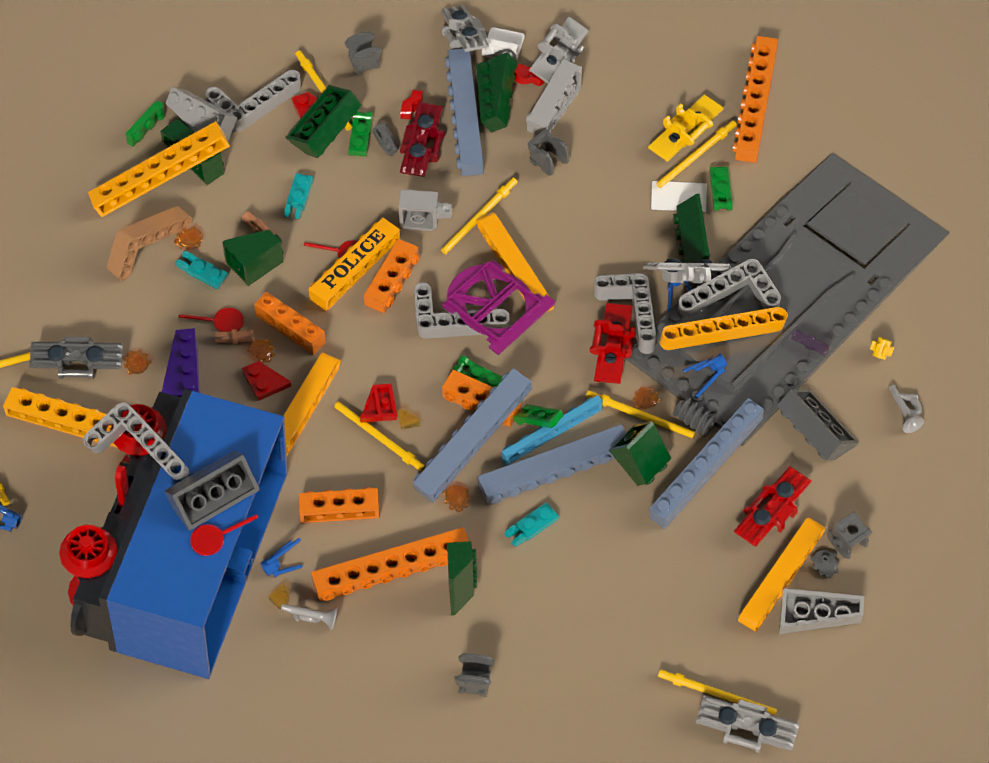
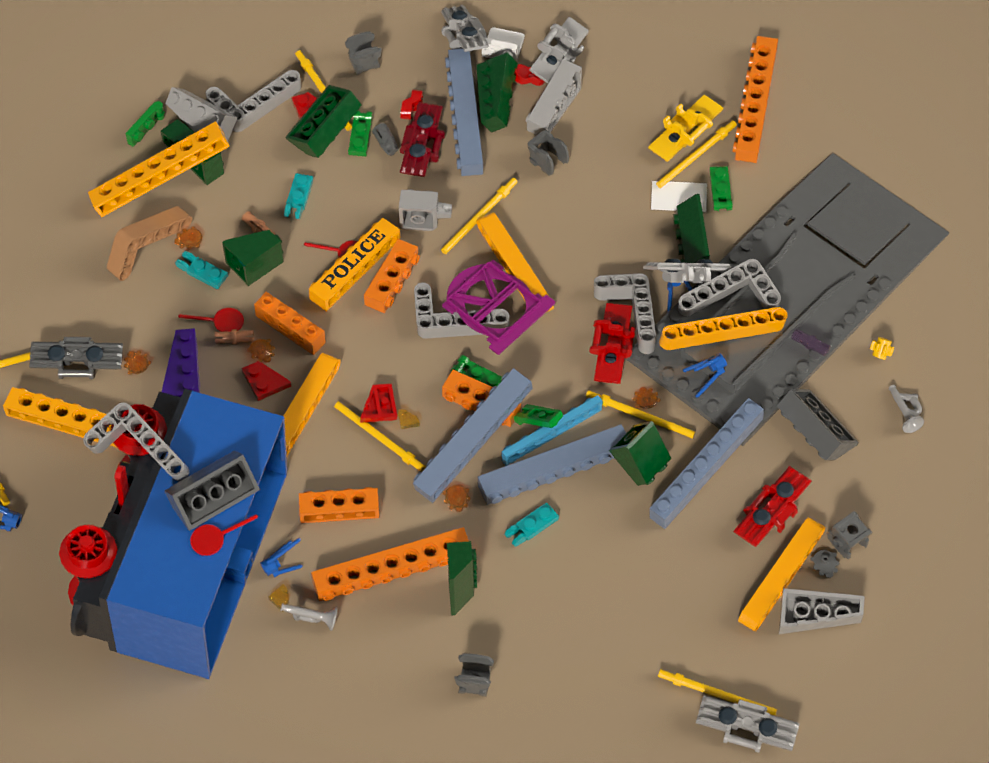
dark grey piece [673,398,716,437] -> none

